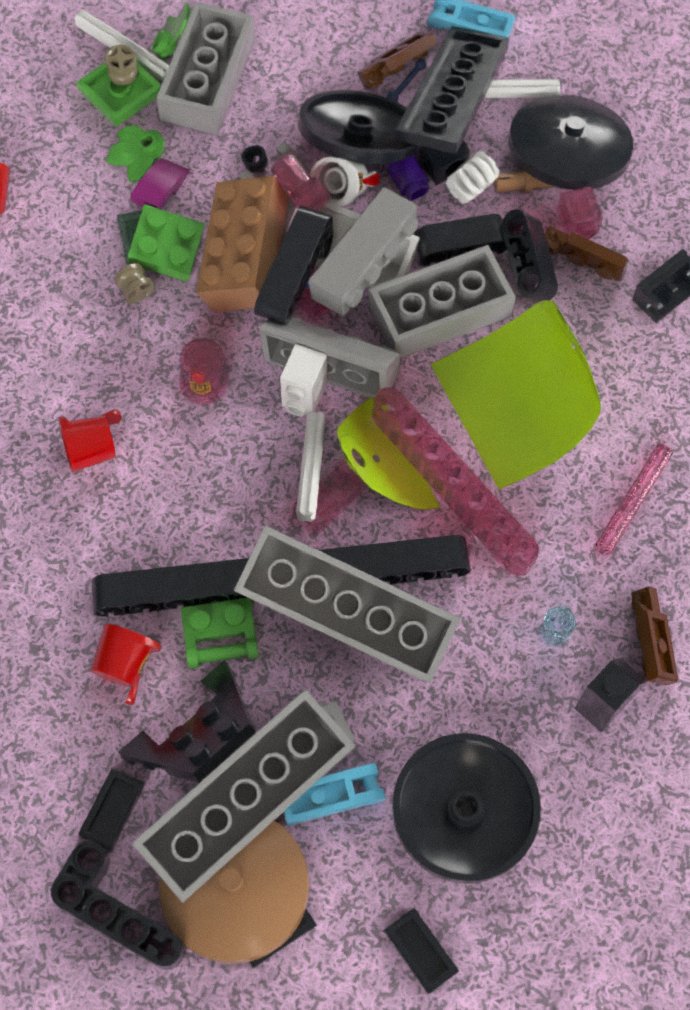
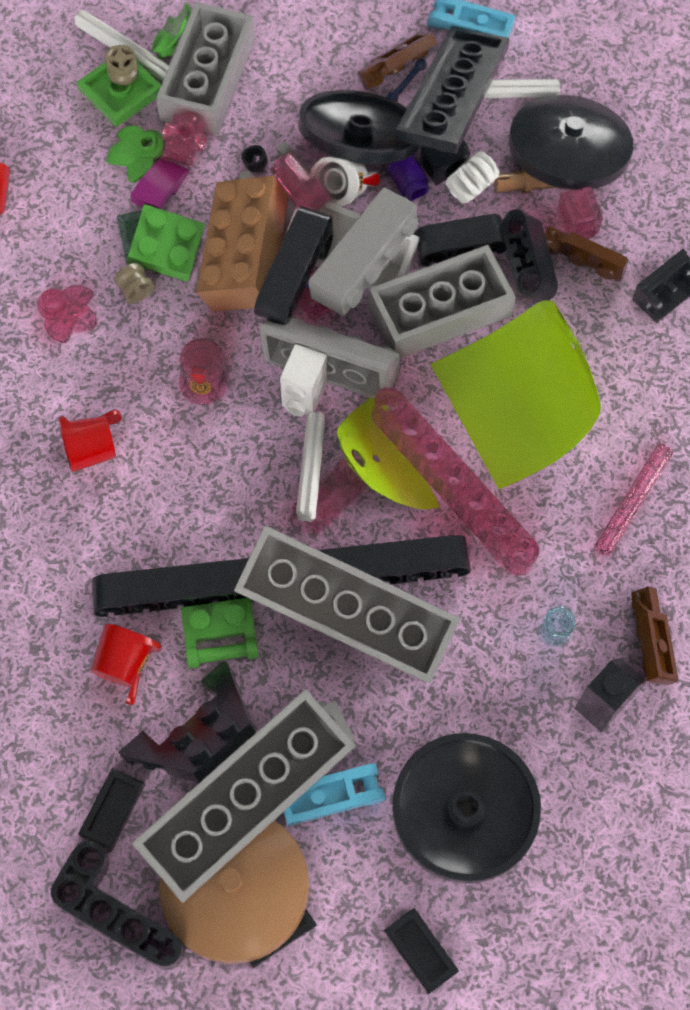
none -> clear pink plate [37,285,98,343]
none -> clear pink brick [161,113,208,167]

